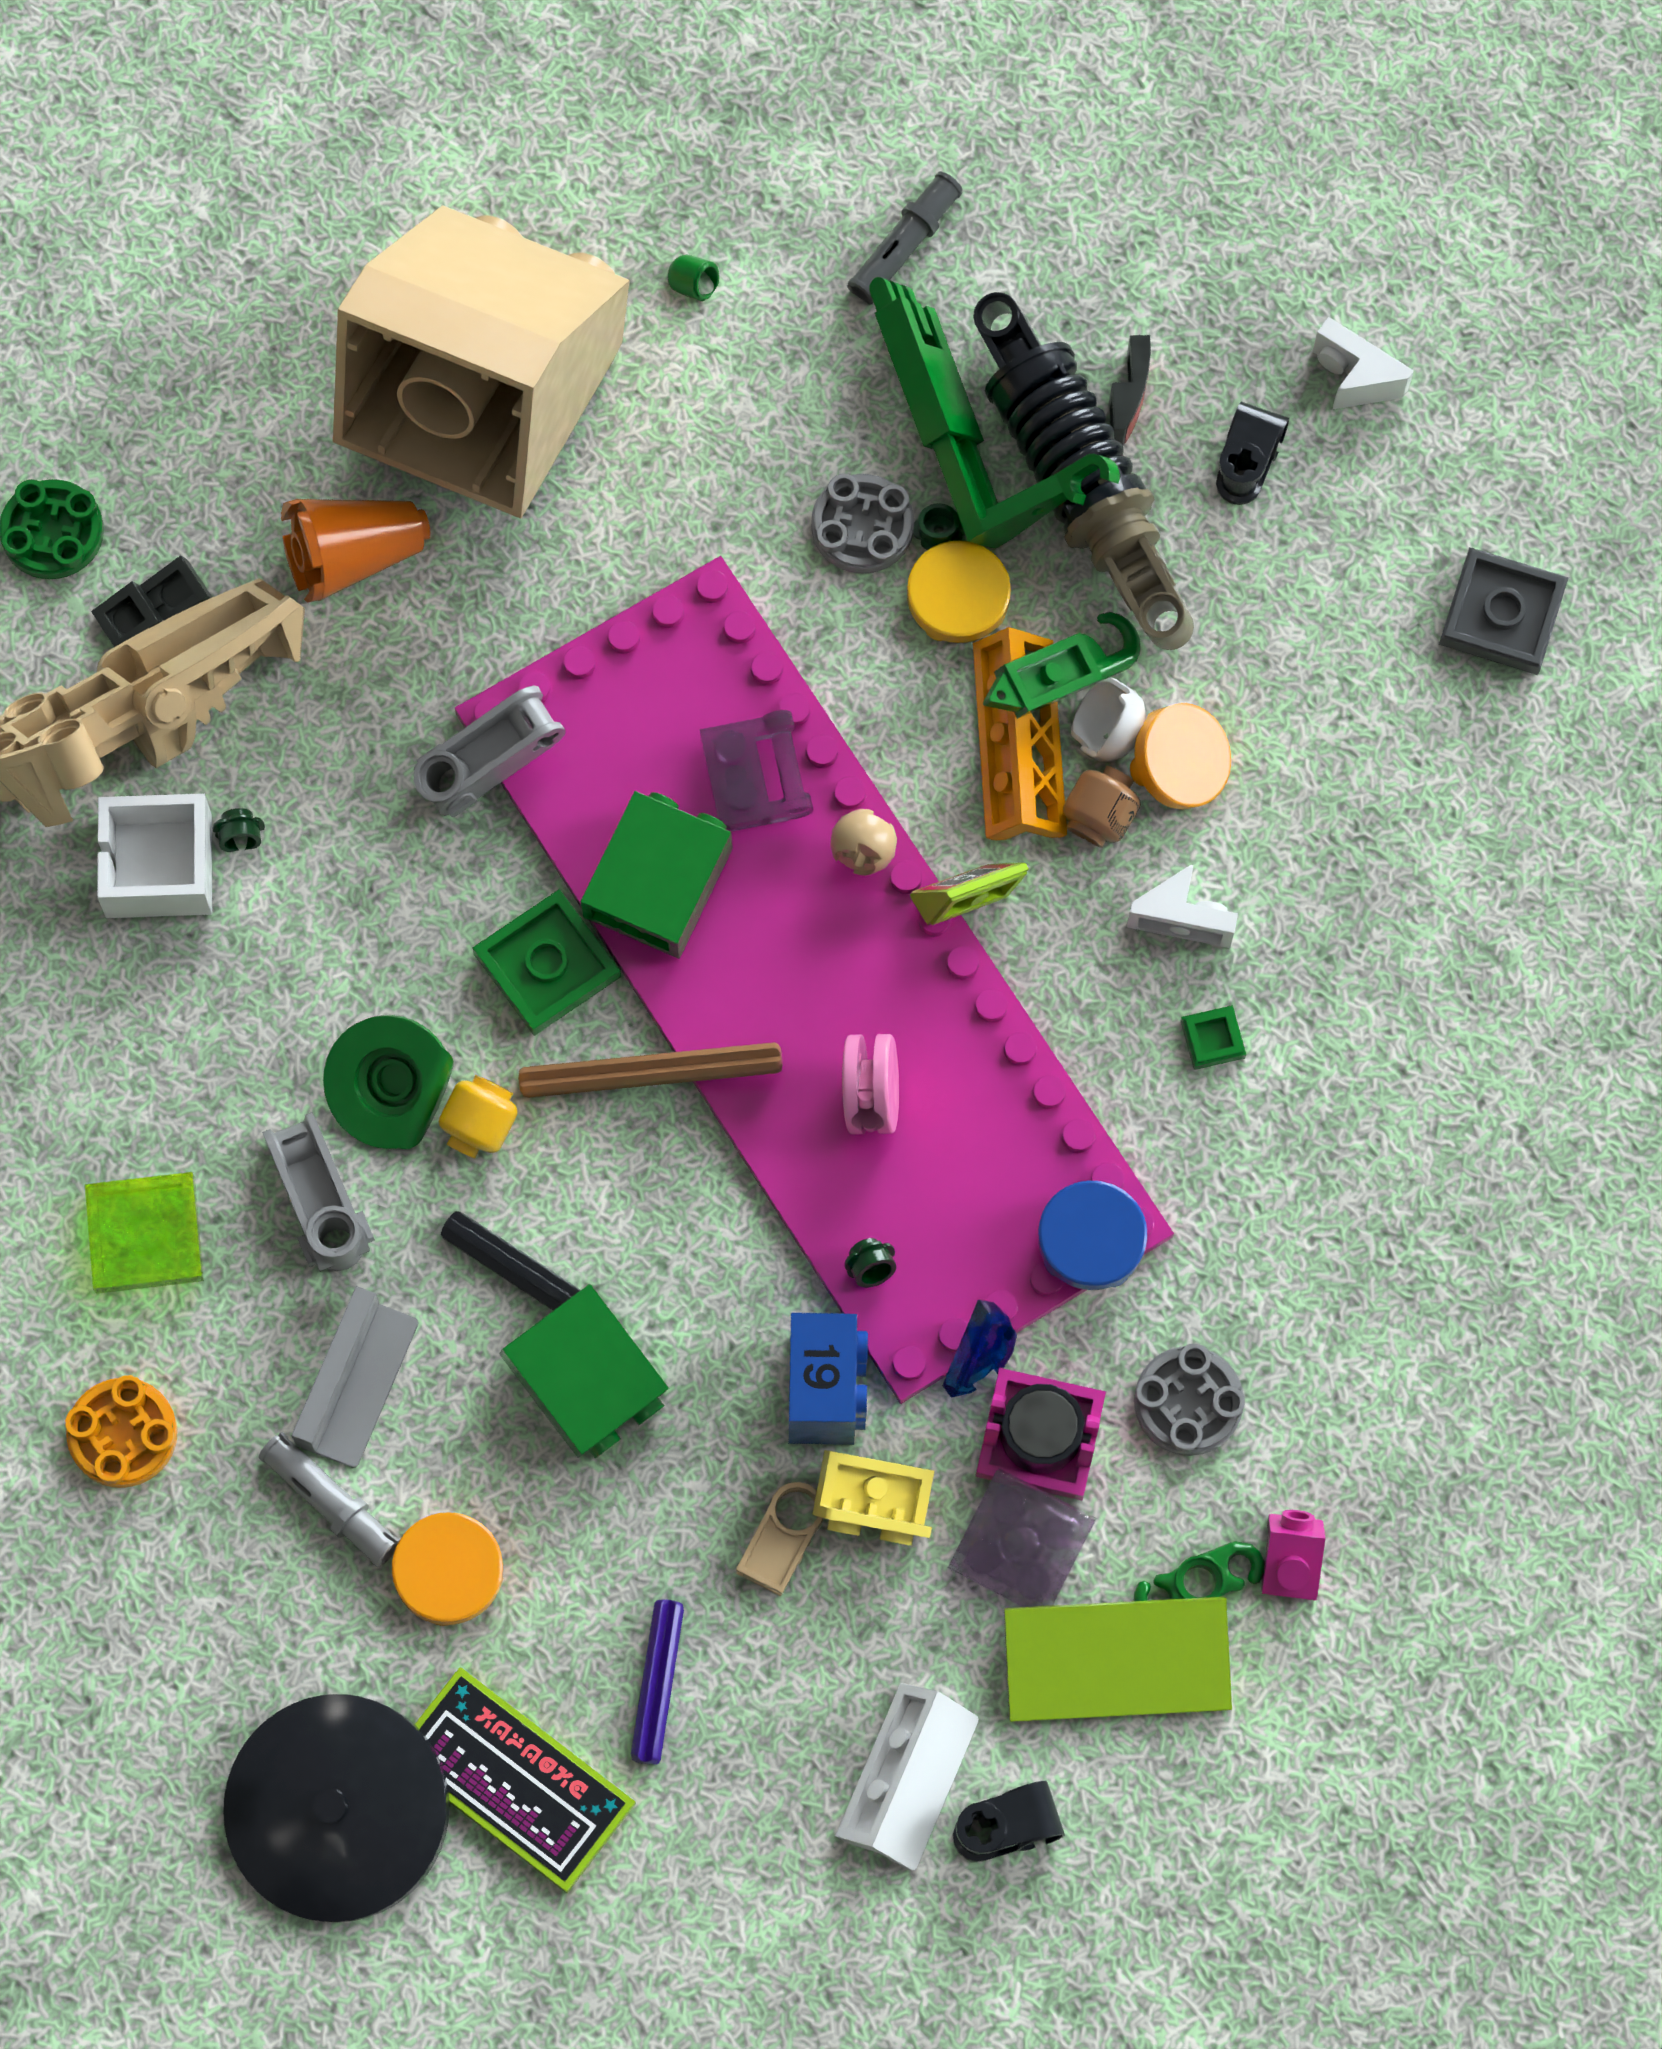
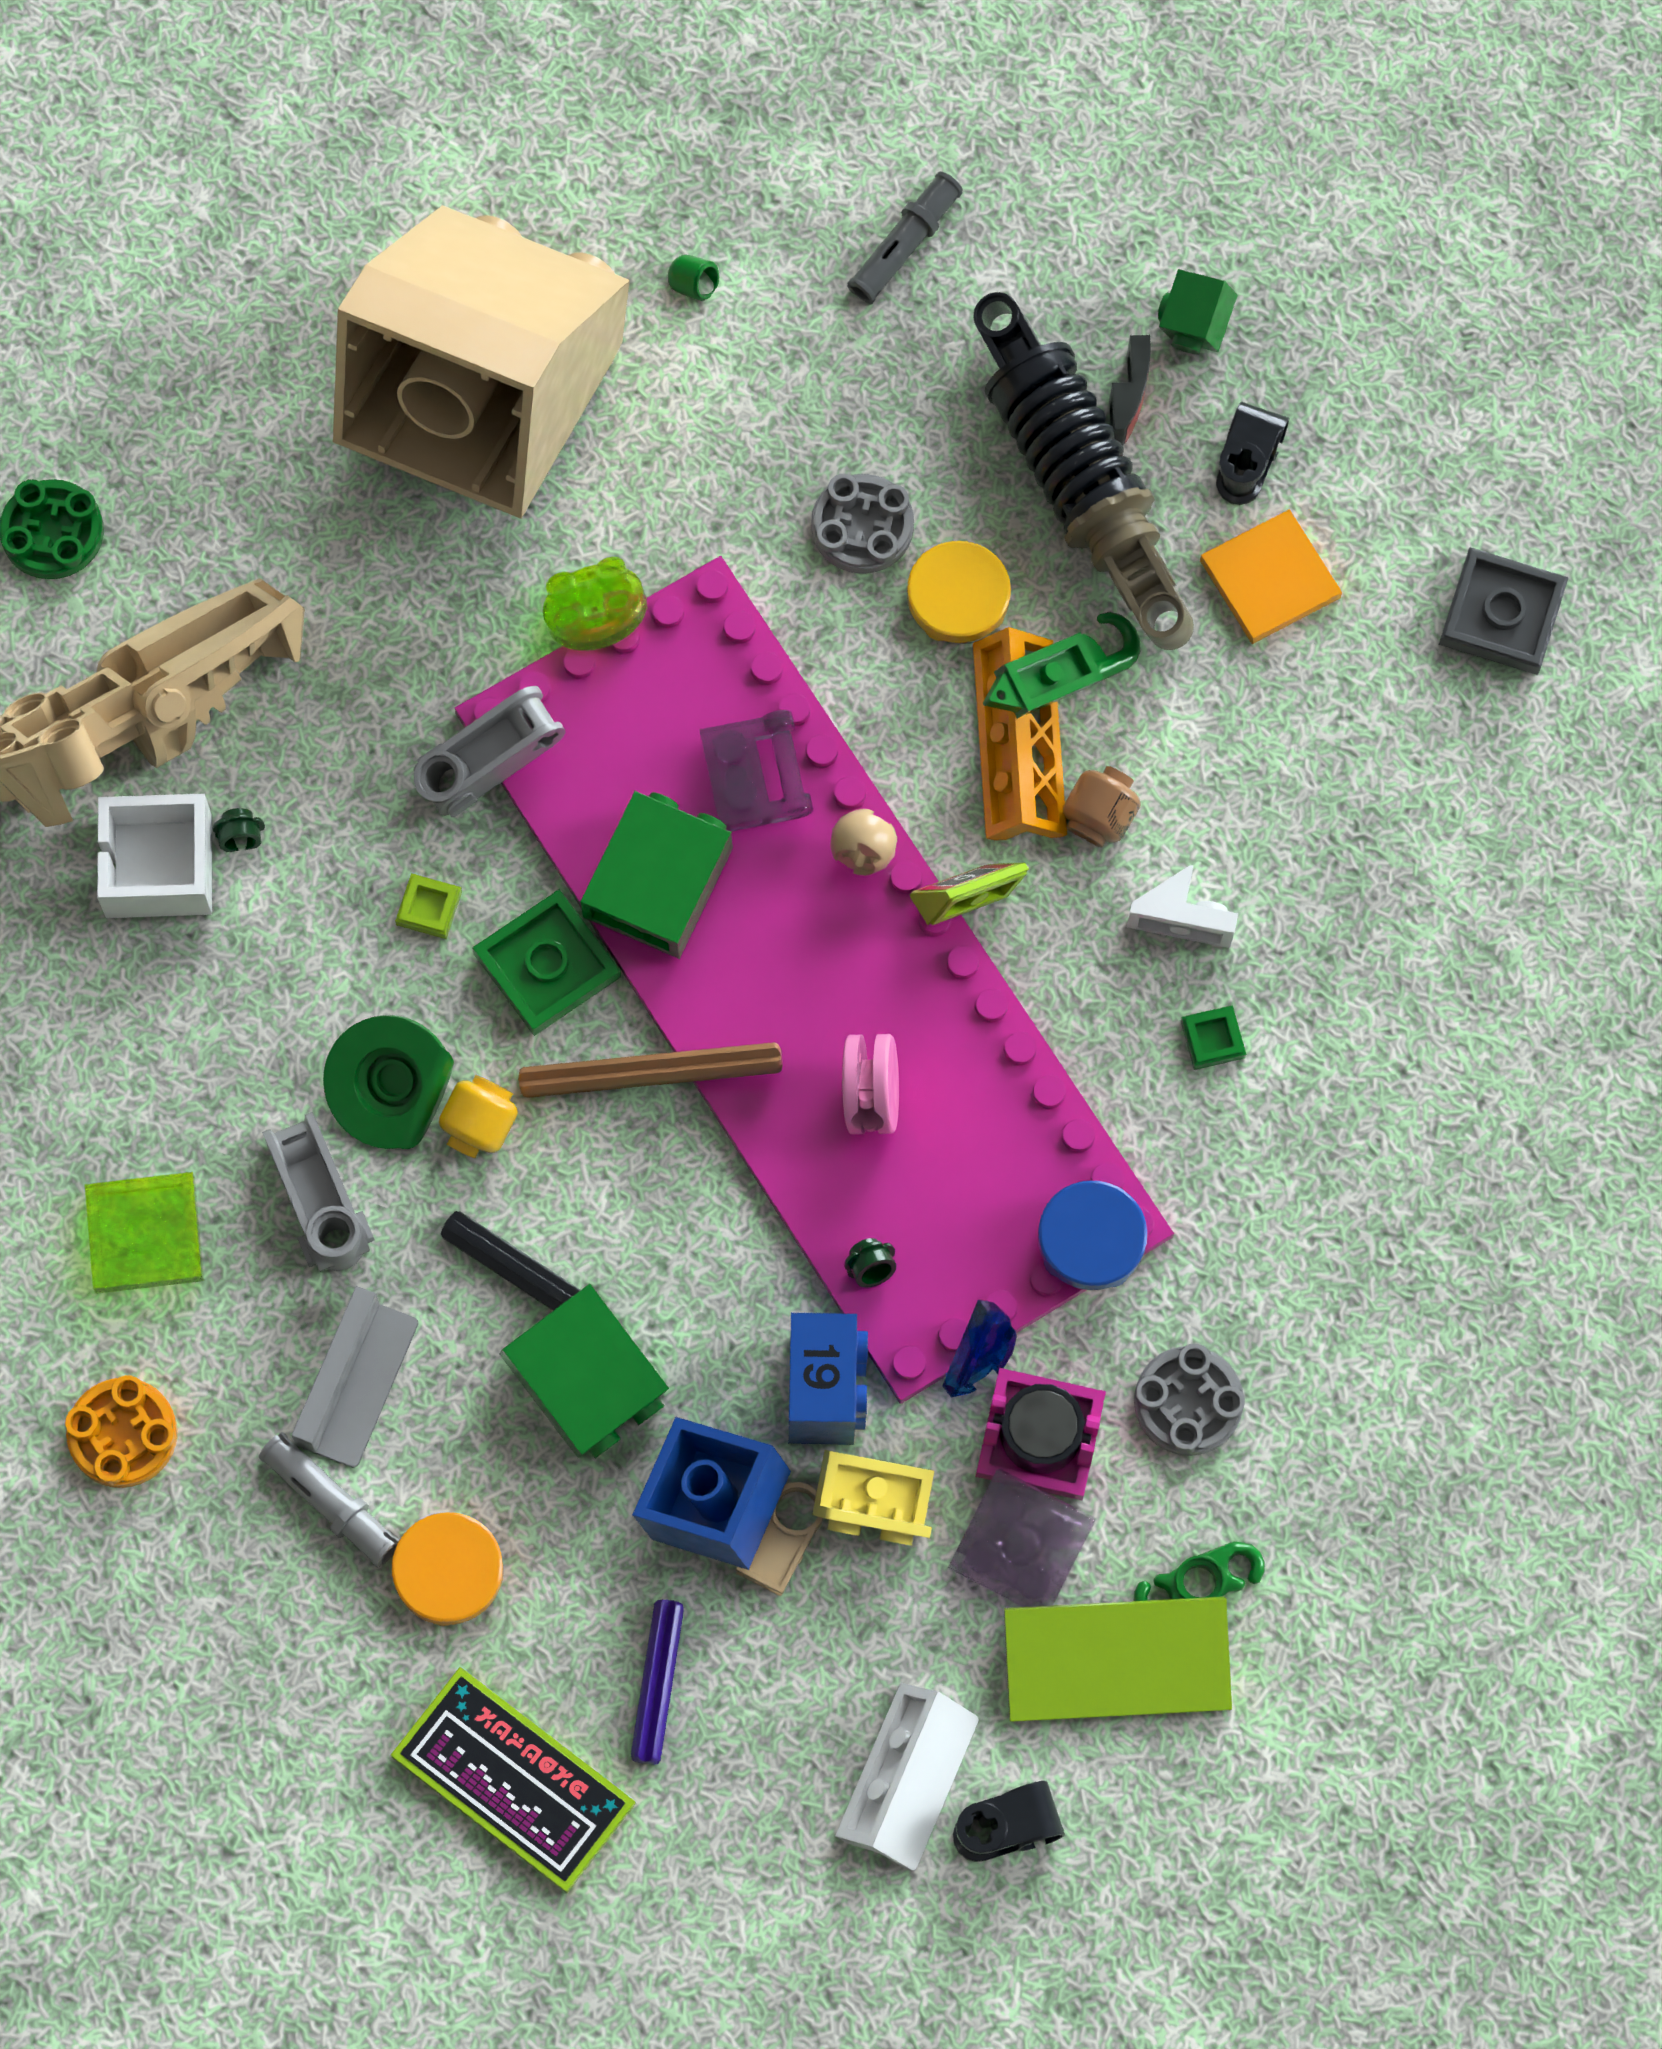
pearl dark grey slope [91,555,212,647] -> none
black dish [223,1694,450,1922] -> none
orange cone [281,499,431,603] -> none
green hinge [869,277,1120,549] -> none
dark green plate [913,503,963,550] -> none
white hair [1071,678,1146,763] -> none
tile [1130,703,1231,810] -> none
dark pink bracket [1261,1510,1326,1601] -> none
white slope [1312,317,1414,409] -> none
none -> lime tile [395,873,462,939]
none -> clear neon green tile [543,556,647,651]
none -> blue brick [632,1417,791,1570]
none -> green brick [1158,269,1238,355]
none -> light orange tile [1200,509,1342,644]

